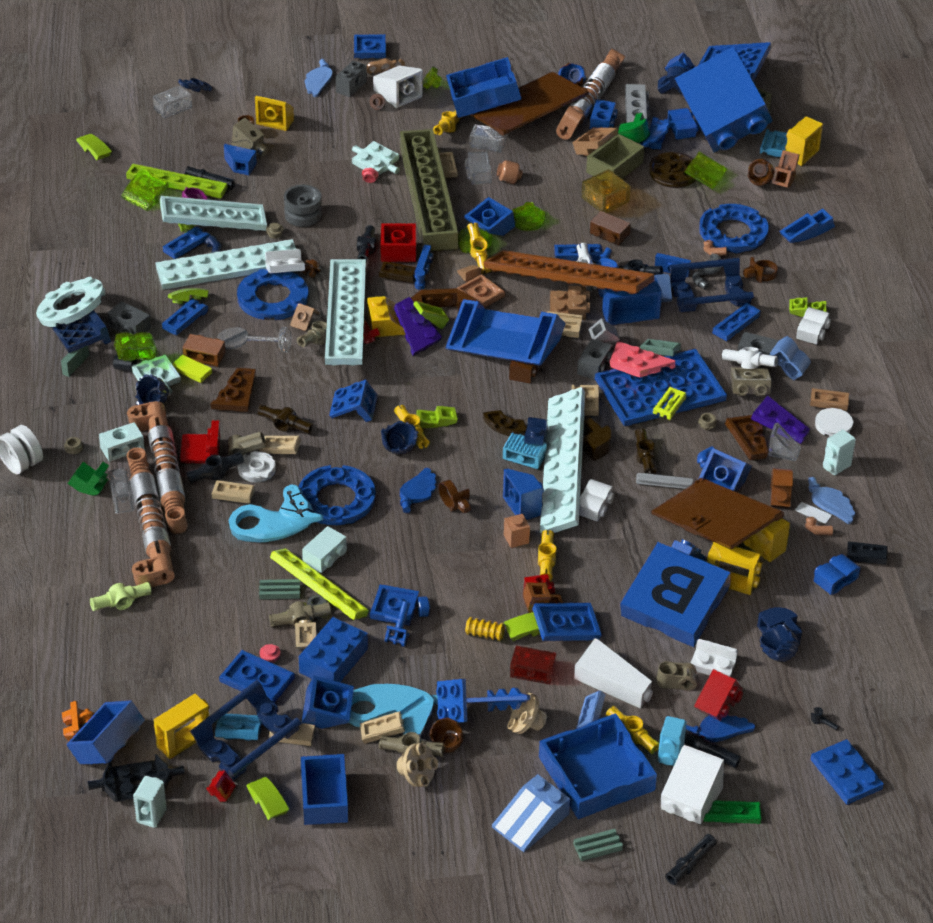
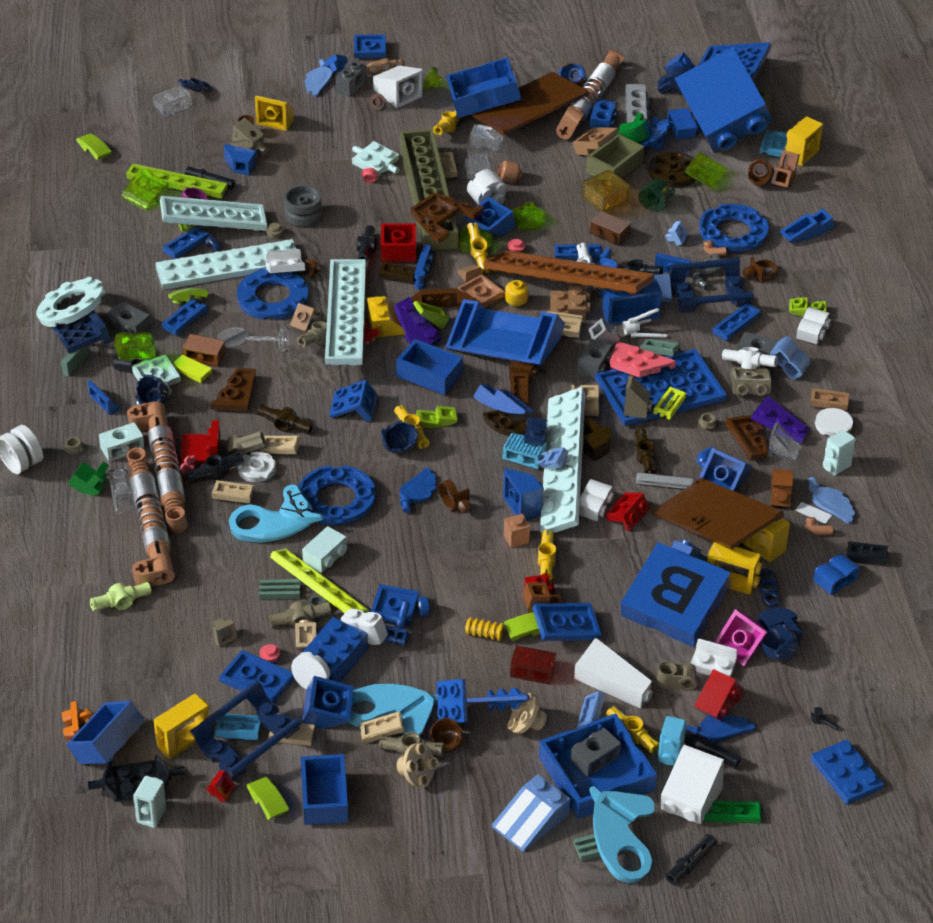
none -> blue slope [88,380,121,415]
none -> coral plant [180,455,196,476]
none -> dark tan tile [213,618,237,647]
none -> white tile [291,652,331,689]
none -> blue tile [325,54,348,73]
none -> white brick [341,609,388,645]
none -> blue piece [396,339,463,395]
none -> reddish brown wing [410,193,484,244]
none -> white brick [467,169,507,205]
none -> slope [473,384,534,414]
none -> yellow head [505,280,529,307]
none -> coral plate [508,239,525,253]
none -> reddish brown plate [510,373,529,406]
none -> medium blue plate [537,447,569,469]
none -> dark grey brick [571,728,621,778]
none -> medium azure animal [590,786,655,884]
none -> red bracket [605,492,650,531]
none -> white plant [623,308,668,338]
none -> dark tan slope [624,375,653,419]
none -> clear green hat [638,179,676,212]
none -> light blue tile [665,221,688,246]
none -> dark pink slope [714,609,768,667]
none -> dark blue piece [758,569,780,607]

